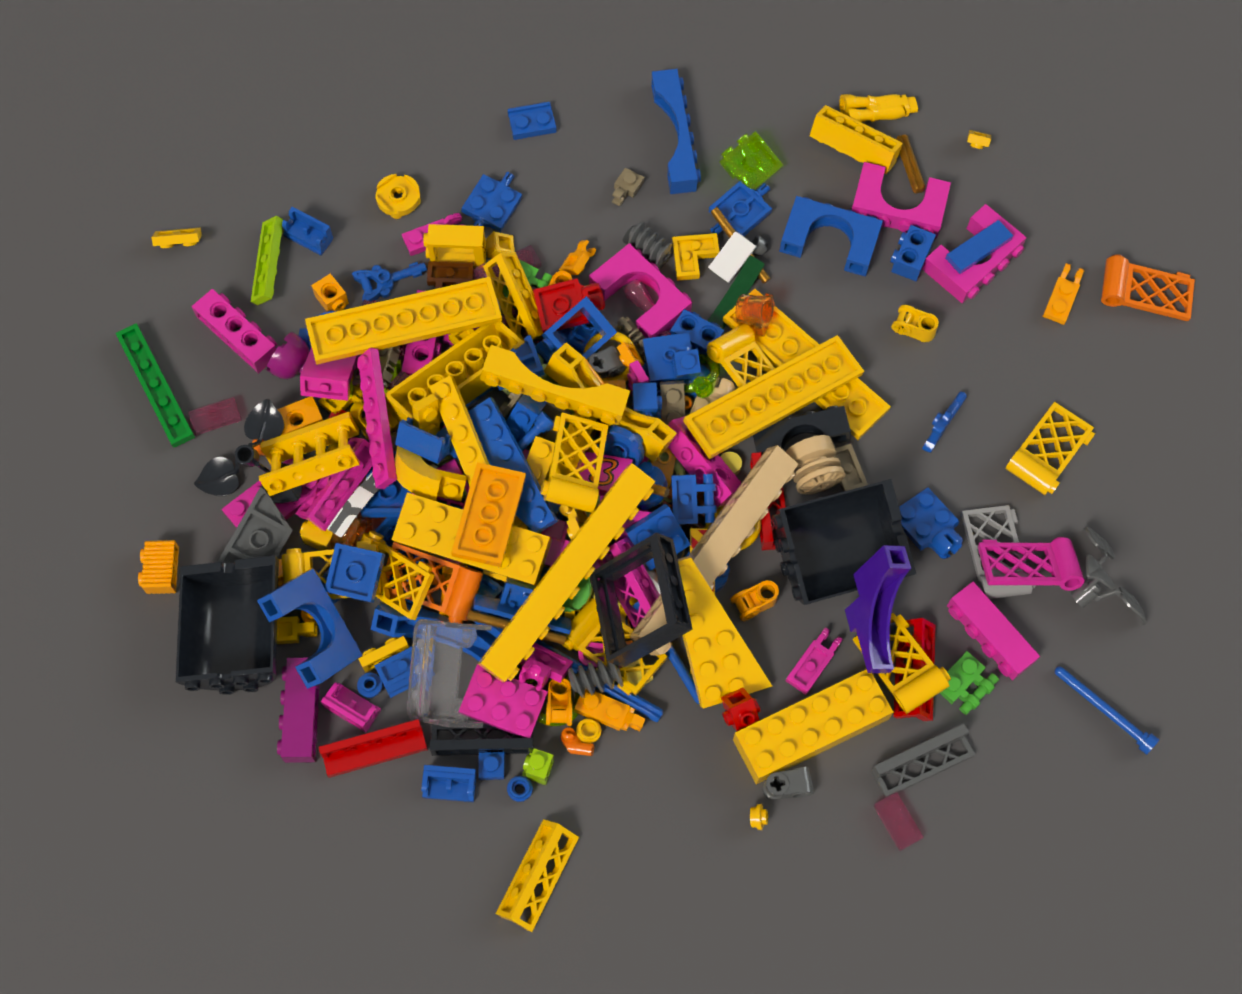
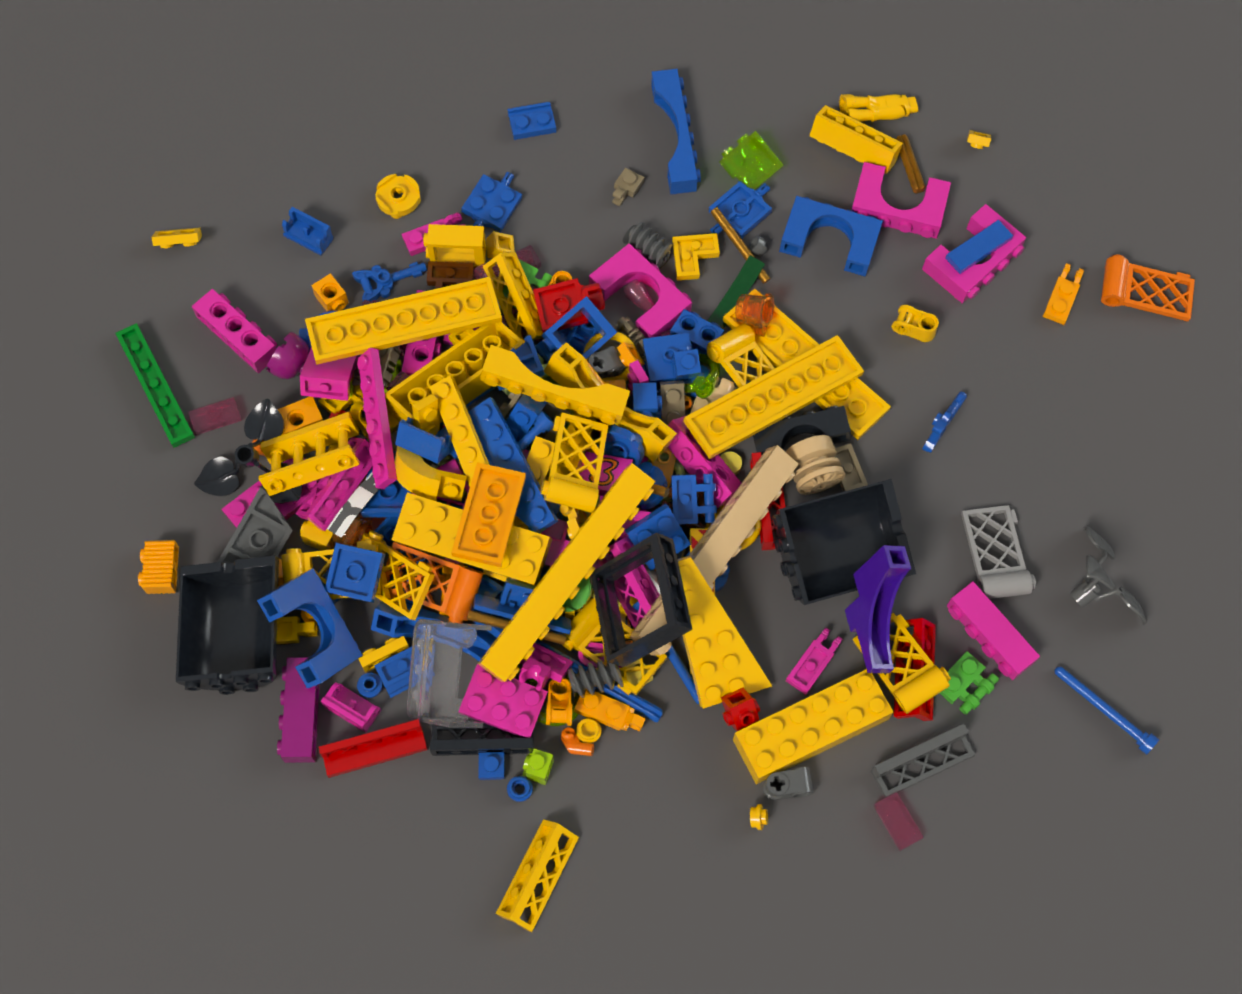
lime plate [250,216,283,305] -> none
blue hinge [421,765,477,802] -> none
light orange plate [559,240,596,275] -> none
white slope [708,231,757,283] -> none
light orange piece [730,580,779,621] -> none
blue brick [890,225,936,281] -> none
blue plate [899,488,963,559] -> none
dark pink piece [978,537,1085,591] -> none
yellow piece [1005,402,1095,495] -> none

